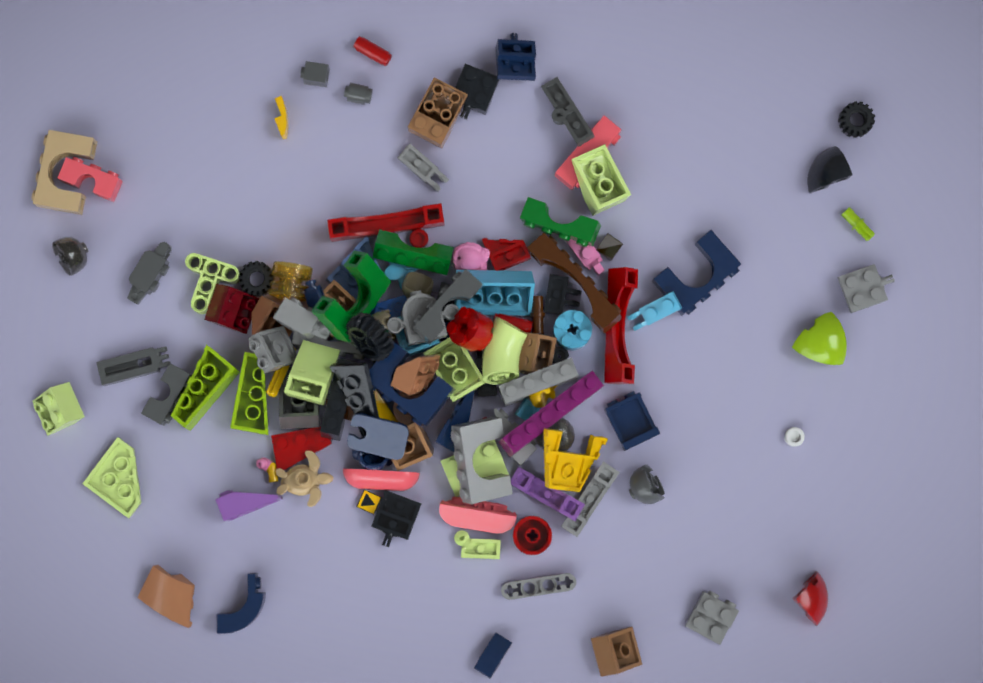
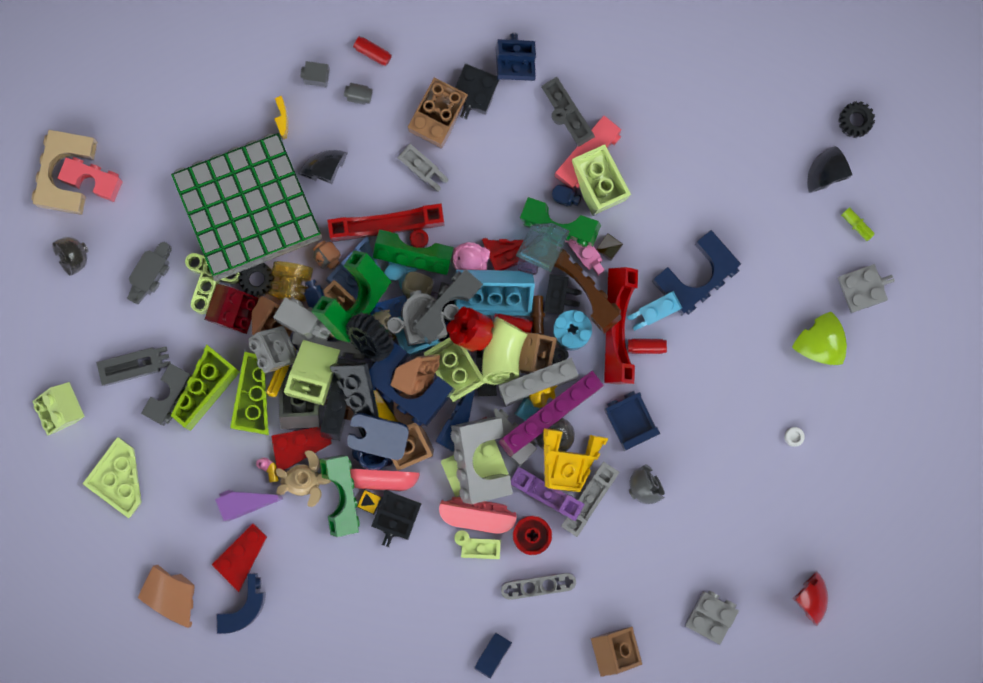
none -> light grey panel [171,133,322,281]
none -> red wing [212,523,267,592]
none -> black brick [299,150,348,184]
none -> nougat head [312,240,341,269]
none -> arch [319,455,360,537]
none -> clear light blue slope [516,223,570,272]
none -> clear purple tile [517,251,539,275]
none -> dark blue arm [552,185,582,207]
none -> red piece [628,338,667,354]

